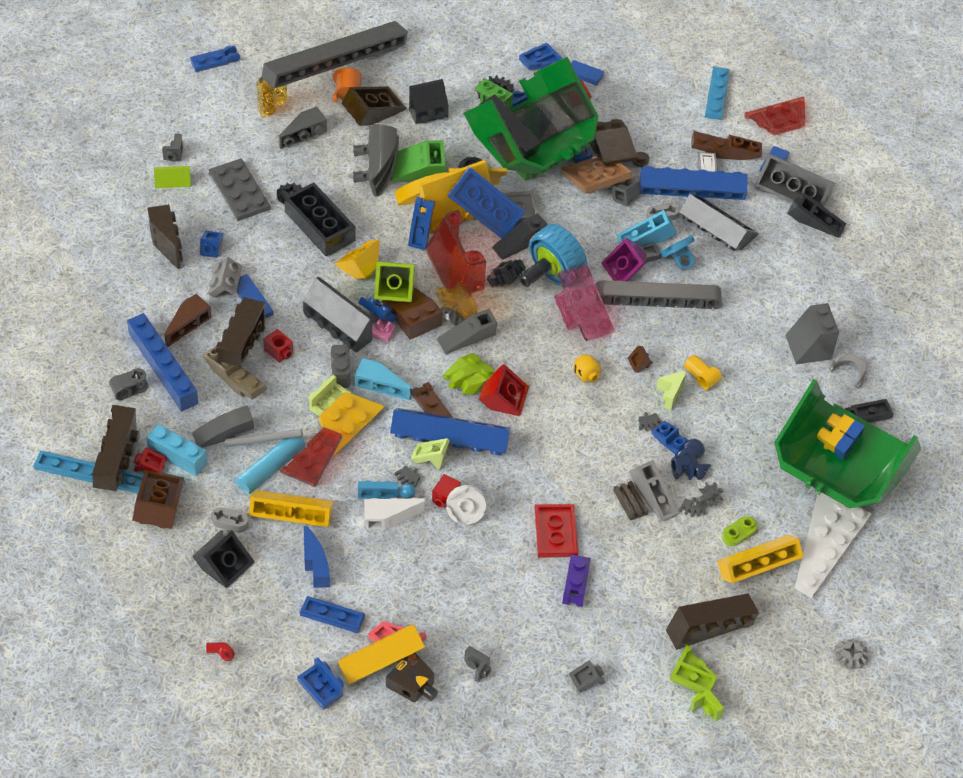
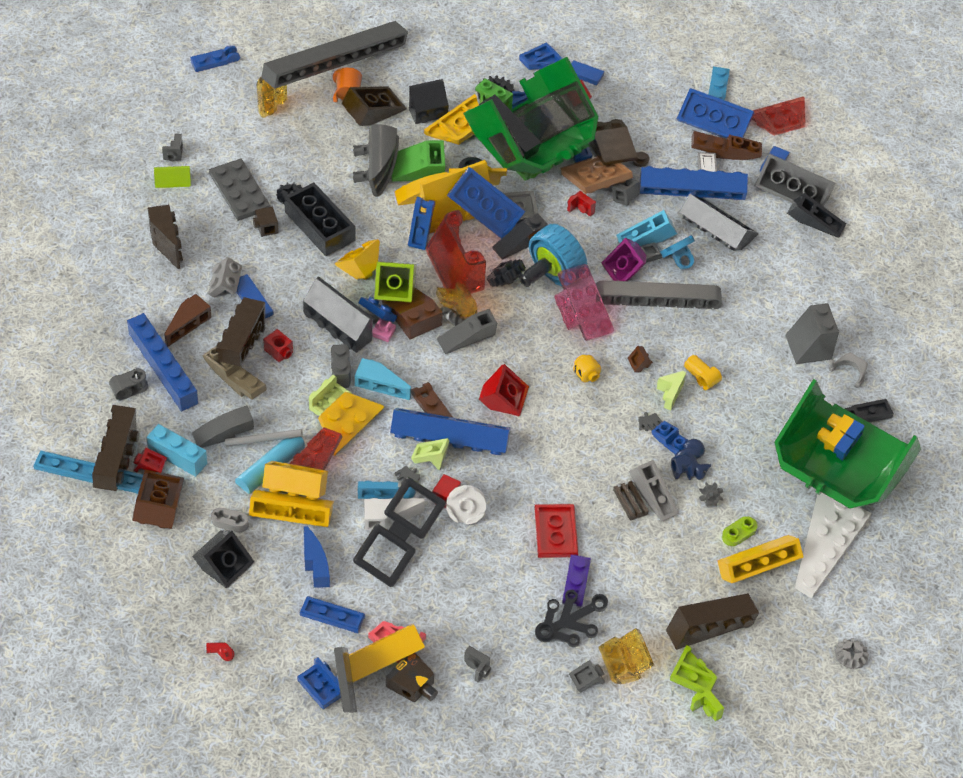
blue bracket [200,231,224,258] -> none
dark grey slope [279,106,327,149] -> none
lime plate [442,353,495,395] -> none
light grey beam [646,203,680,220] -> none
dark grey piece [679,497,706,517] -> none
none -> dark brown brick [253,206,279,237]
none -> yellow brick [262,461,328,500]
none -> dark grey tile [334,647,357,713]
none -> black bar [353,477,446,587]
none -> yellow wing [424,94,479,145]
none -> black plant [535,590,608,647]
none -> red bracket [567,191,596,216]
none -> clear yellow brick [598,628,654,684]
none -> blue plate [677,88,754,139]

